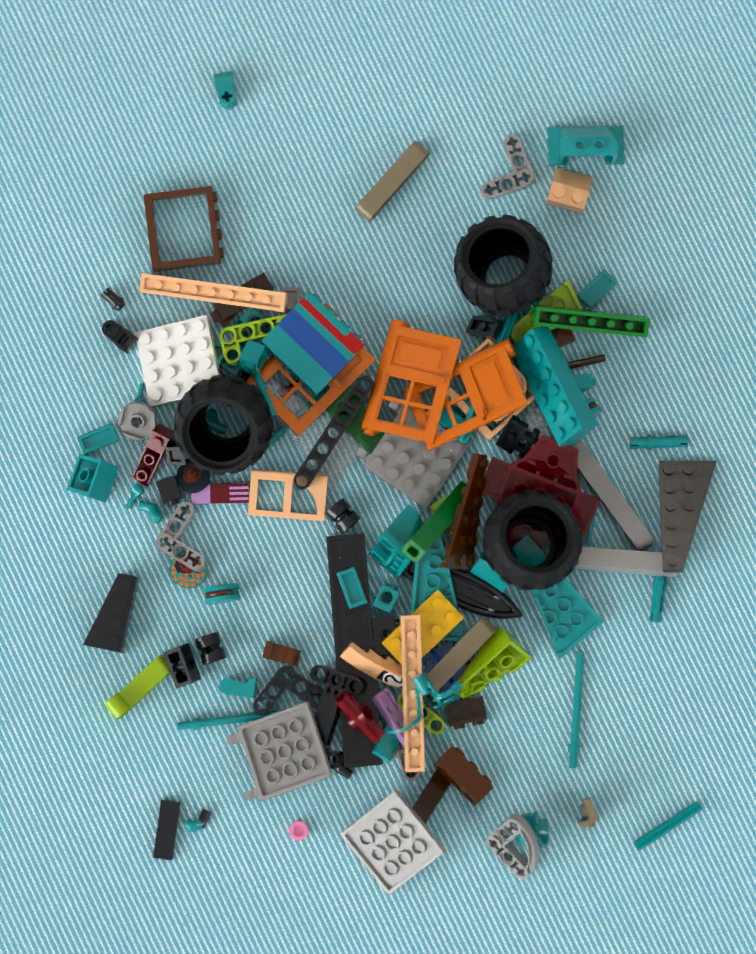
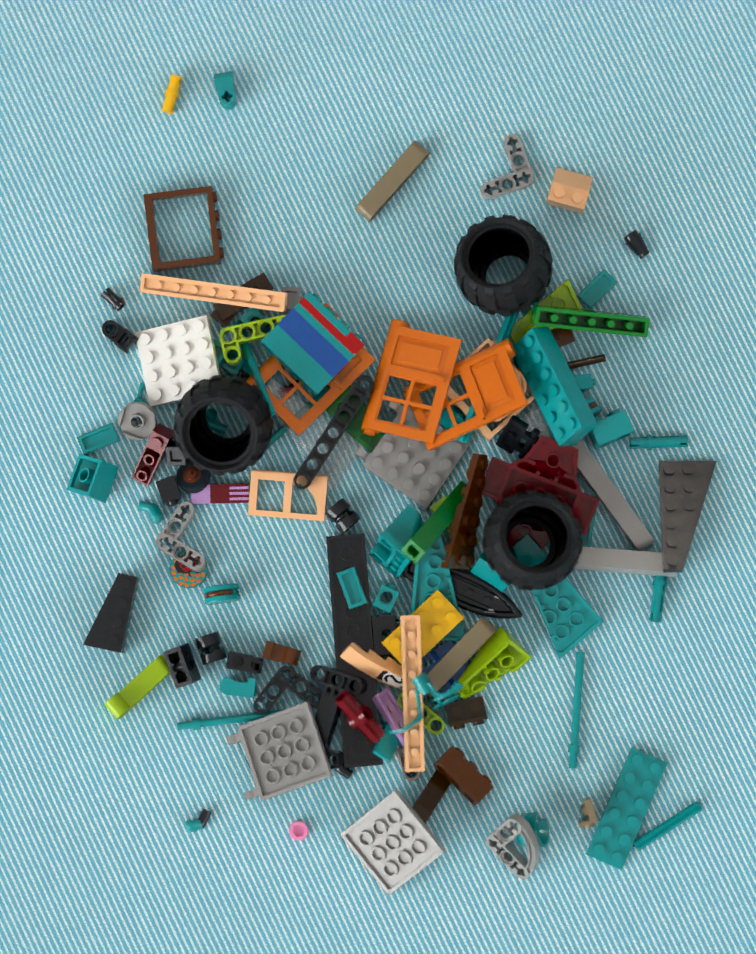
teal hand [125,484,144,509] -> none
black tile [153,800,181,860] -> none
teal brick [238,340,268,374] -> none
black plate [466,315,504,340] -> none
teal windscreen [547,126,625,166] -> none
none -> yellow pin [161,74,183,114]
none -> black leg [226,651,264,674]
none -> teal plate [586,747,667,870]
none -> teal brick [589,409,635,450]
none -> black cone [623,230,650,259]

